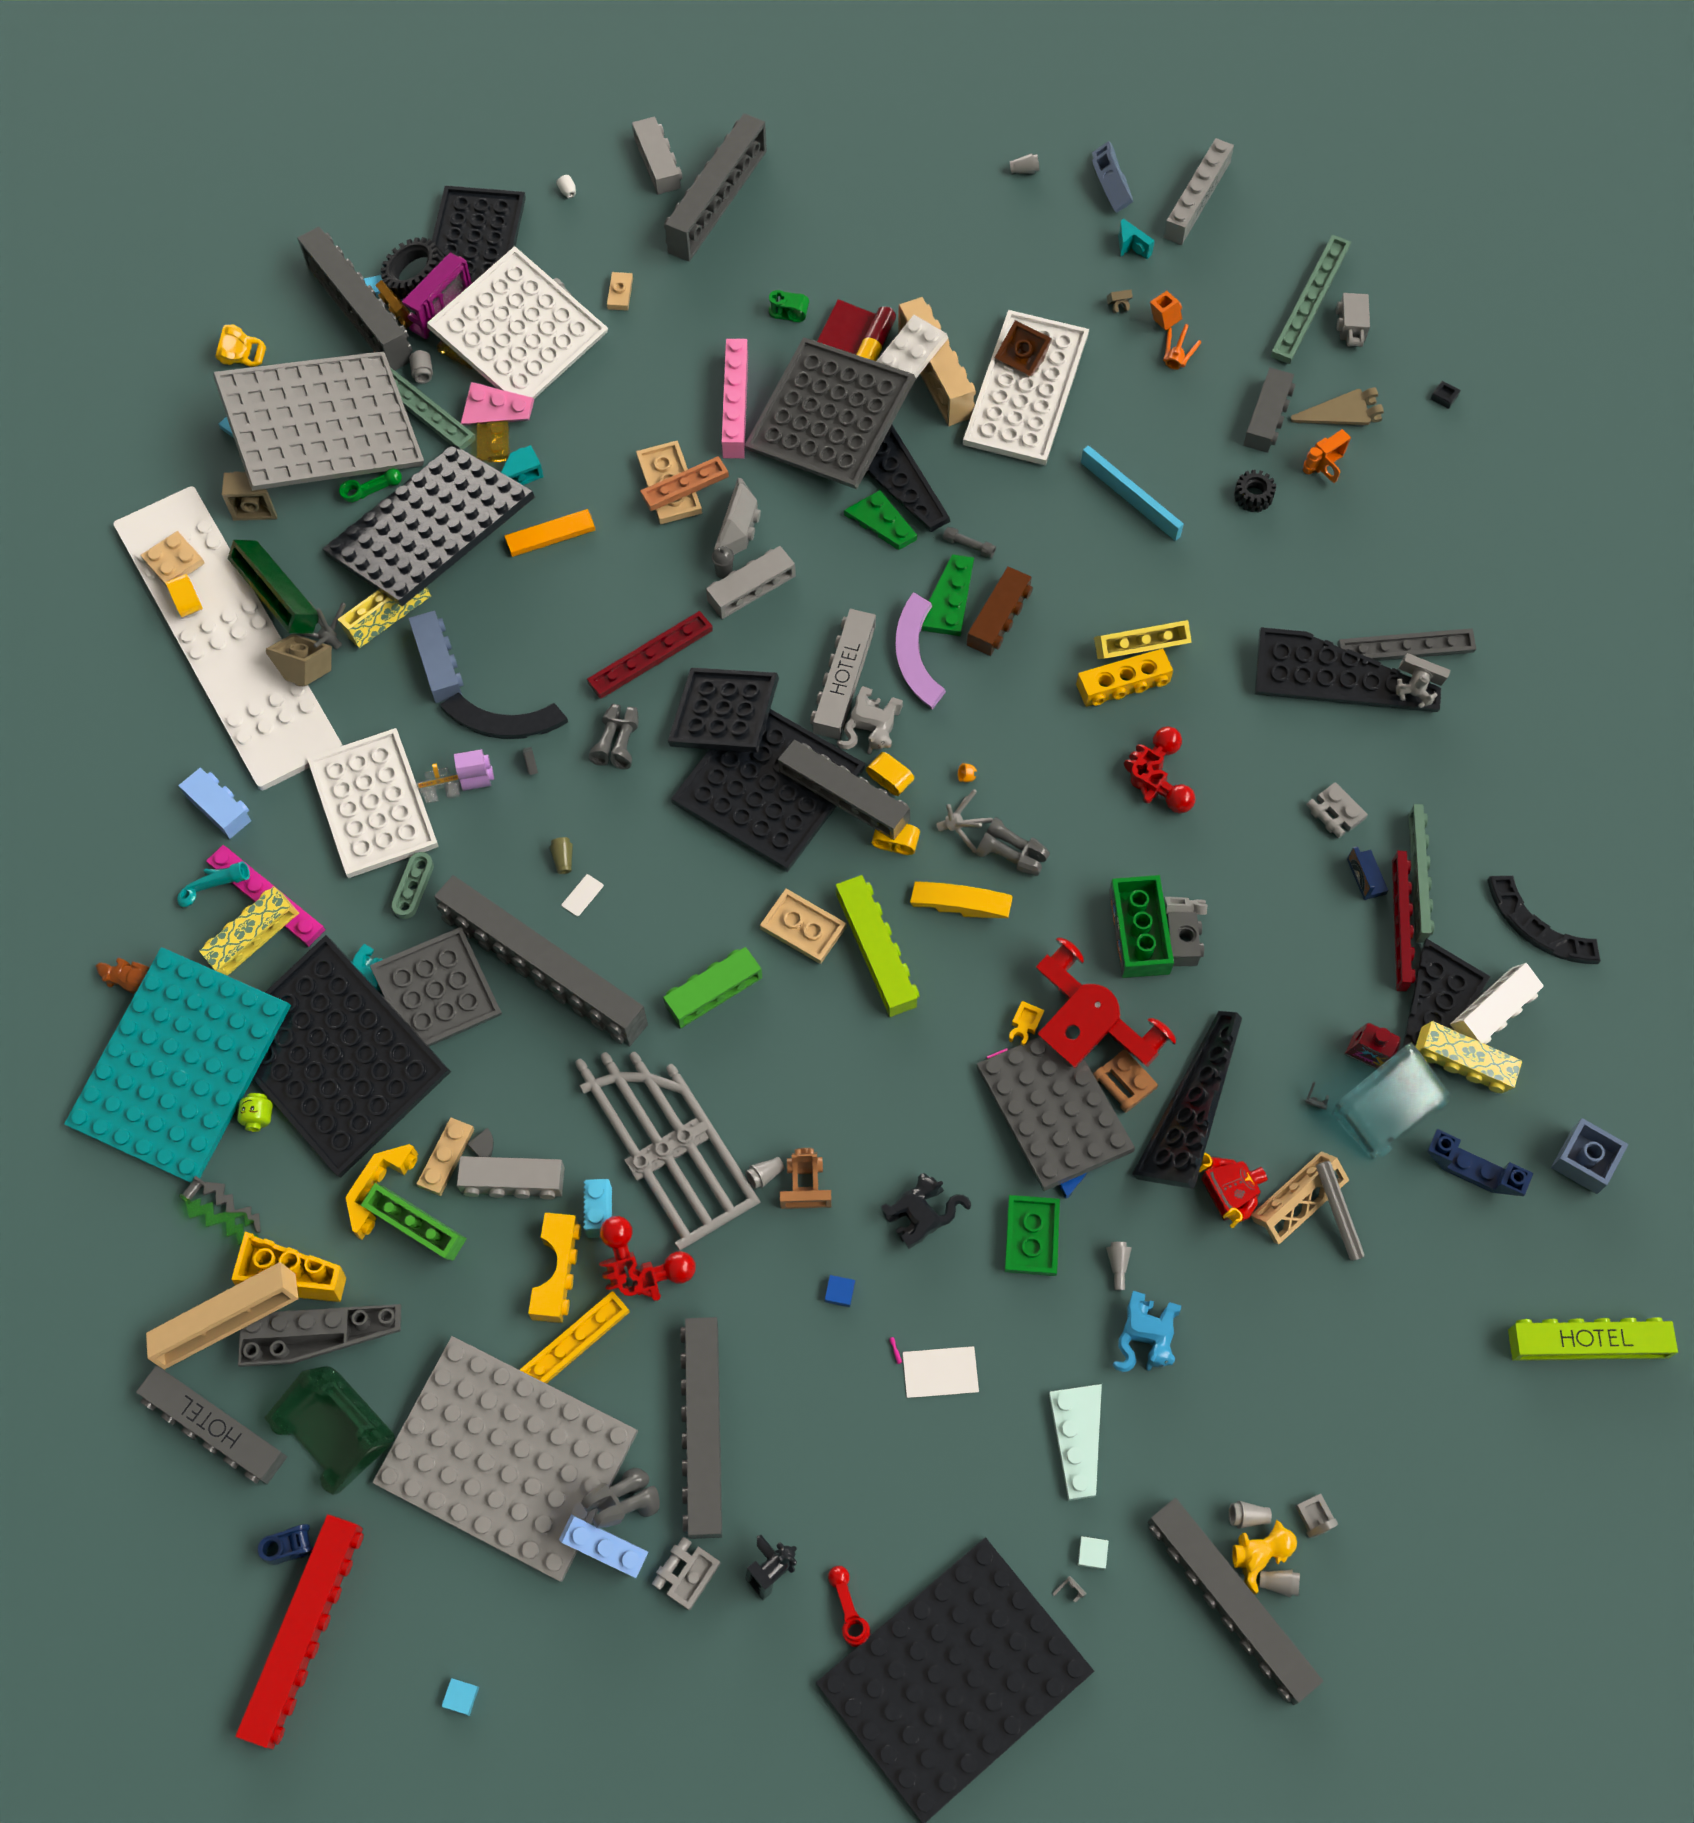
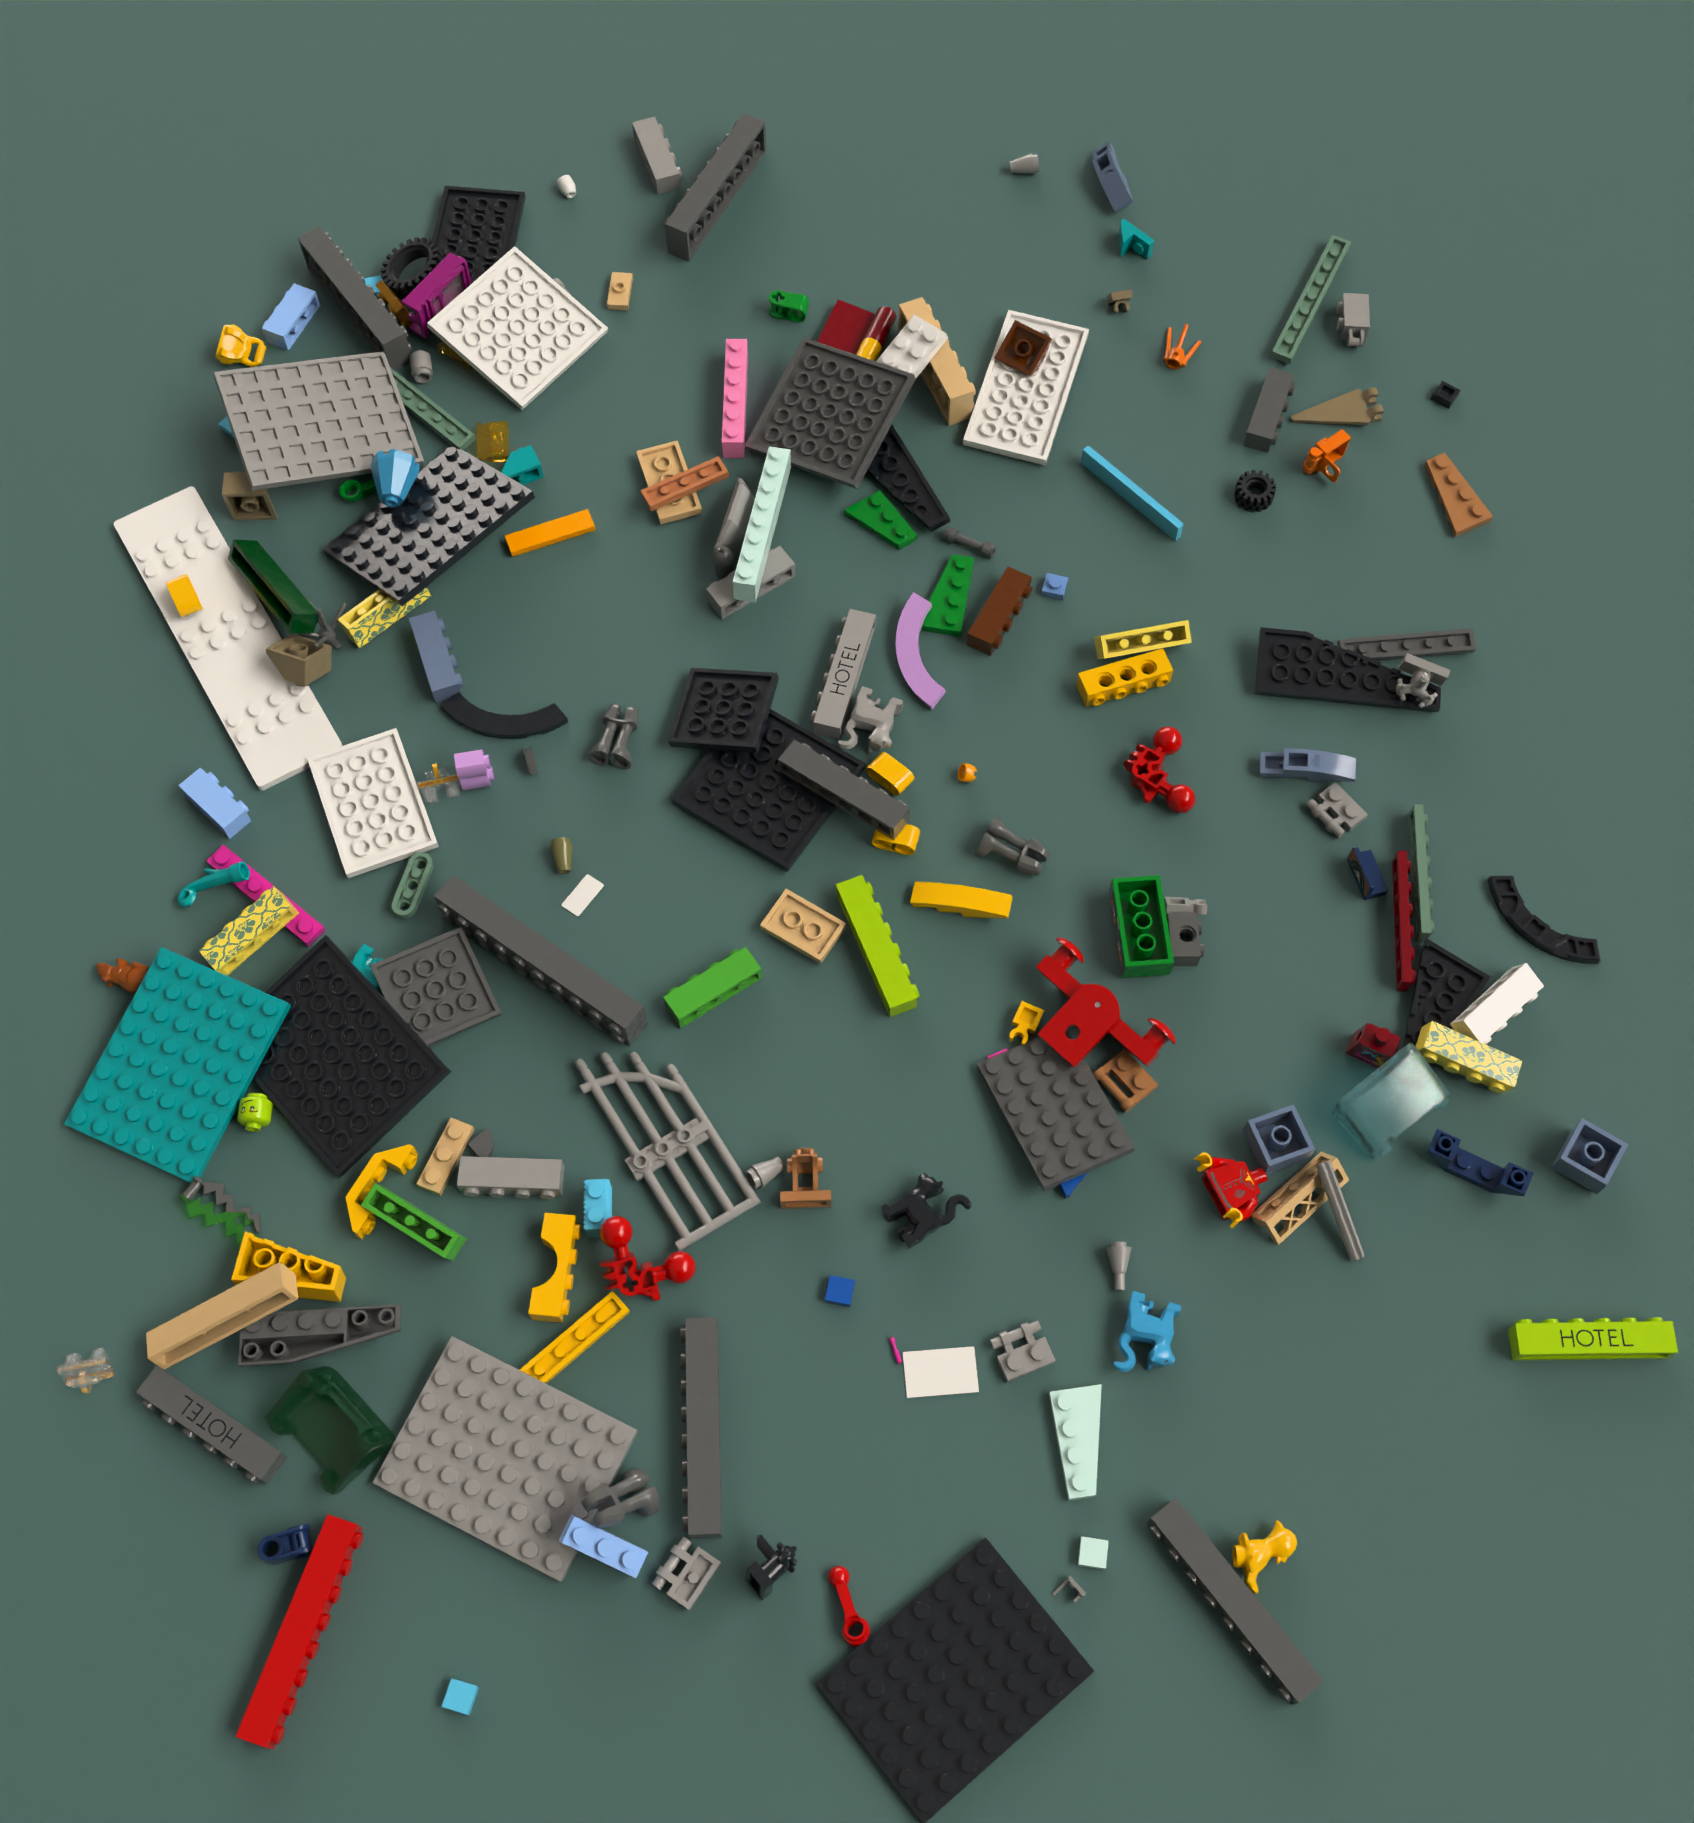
tan plate [141,531,205,588] -> none
bright pink wing [461,382,534,425] -> none
dark red plate [587,611,713,699] -> none
light grey plant [937,789,993,853] -> none
green plate [1005,1195,1060,1276] -> none
black wing [1132,1011,1242,1189] -> none
orange brick [1150,291,1182,331] -> none
light grey brick [1163,138,1234,245] -> none
light grey cone [1229,1501,1272,1529] -> none
light grey cone [1259,1569,1300,1598] -> none
light grey tile [1295,1494,1338,1538] -> none
dark grey piece [1306,1082,1329,1110] -> none
none -> clear hips [57,1348,114,1393]
none -> light blue brick [262,283,320,351]
none -> dark azure cone [371,449,420,507]
none -> light aqua brick [733,446,791,602]
none -> light grey plate [990,1320,1056,1383]
none -> medium blue plate [1041,573,1068,601]
none -> sand blue brick [1242,1104,1315,1174]
none -> sand blue slope [1260,748,1356,782]
none -> medium nougat wing [1424,453,1493,538]

